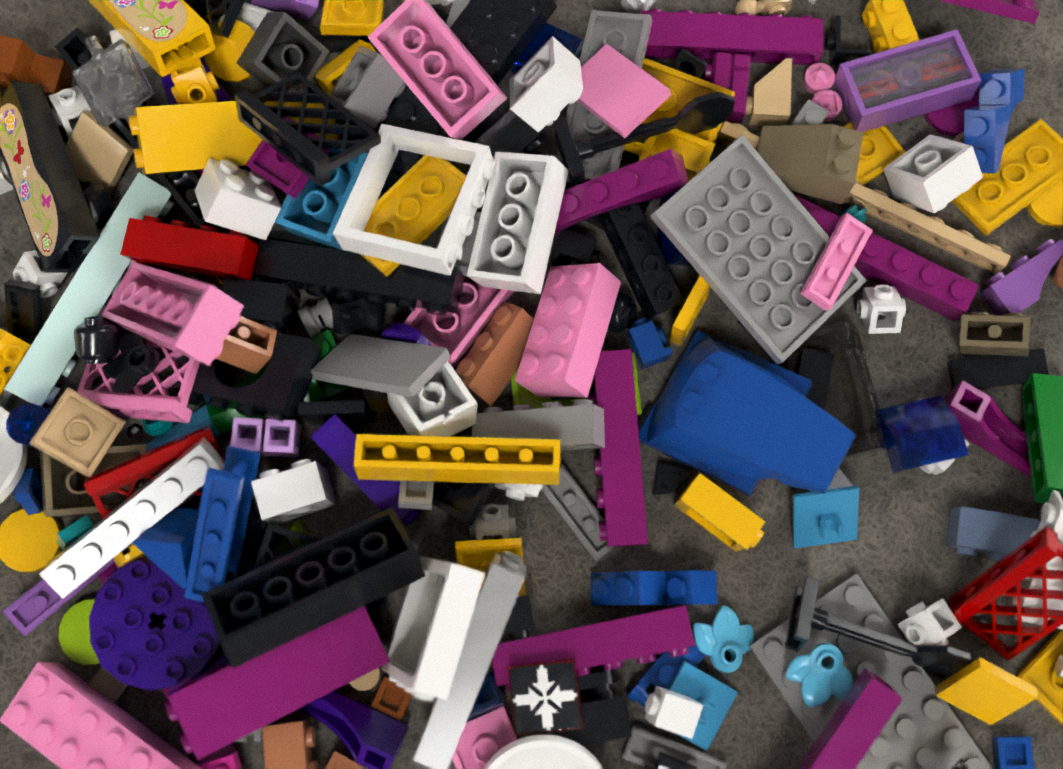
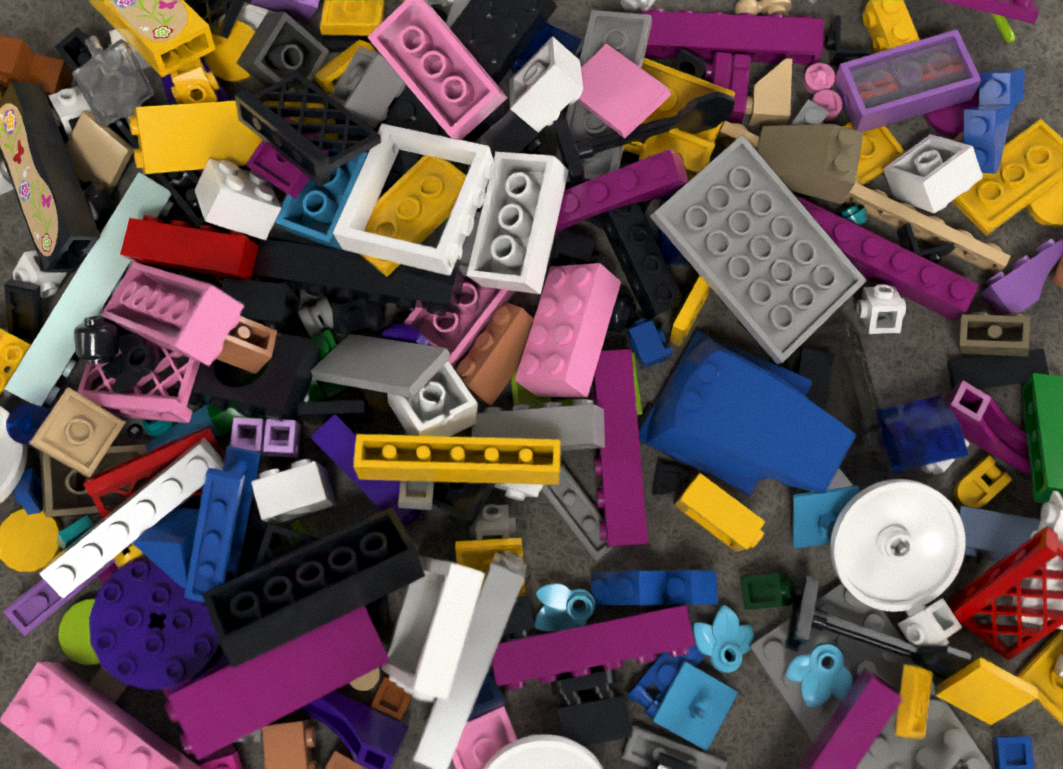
black tile [508,658,583,735] -> none
white brick [645,686,703,739] -> none
bright pink tile [800,213,873,311] -> none
none -> medium azure plate [534,583,595,631]
none -> dark green bracket [741,573,795,610]
none -> white dish [830,479,965,612]
none -> yellow tile [895,665,933,739]
none -> black bracket [897,223,956,263]
none -> yellow plate [953,454,1012,509]
none -> lime piece [990,13,1016,44]

